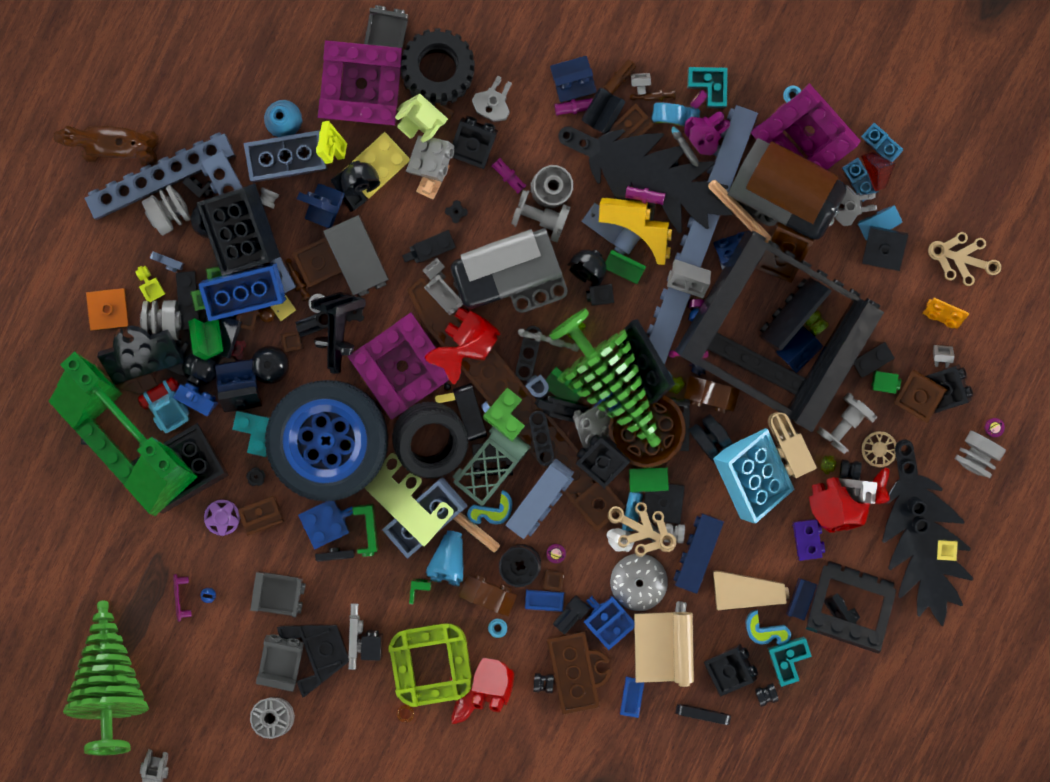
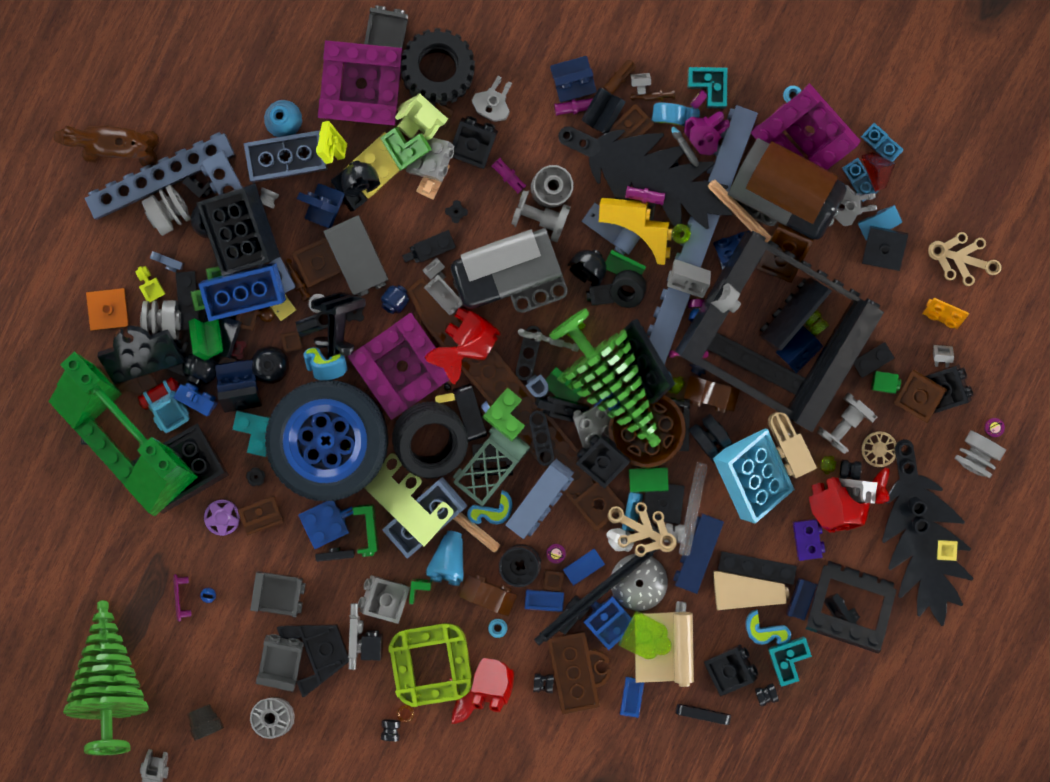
none -> clear smoke piece [187,704,224,741]
none -> dark azure animal [303,347,347,381]
none -> light grey plate [358,575,410,624]
none -> black wheel [380,719,401,741]
none -> bright green plate [381,127,432,171]
none -> dark blue head [381,285,409,314]
none -> black piece [534,549,658,646]
none -> blue tile [563,548,605,586]
none -> black tyre [610,270,647,308]
none -> clear neon green plate [619,611,672,659]
none -> clear neon green plate [672,224,691,244]
none -> clear axle [679,462,707,556]
none -> light grey piece [711,283,741,313]
none -> black plate [718,551,797,585]

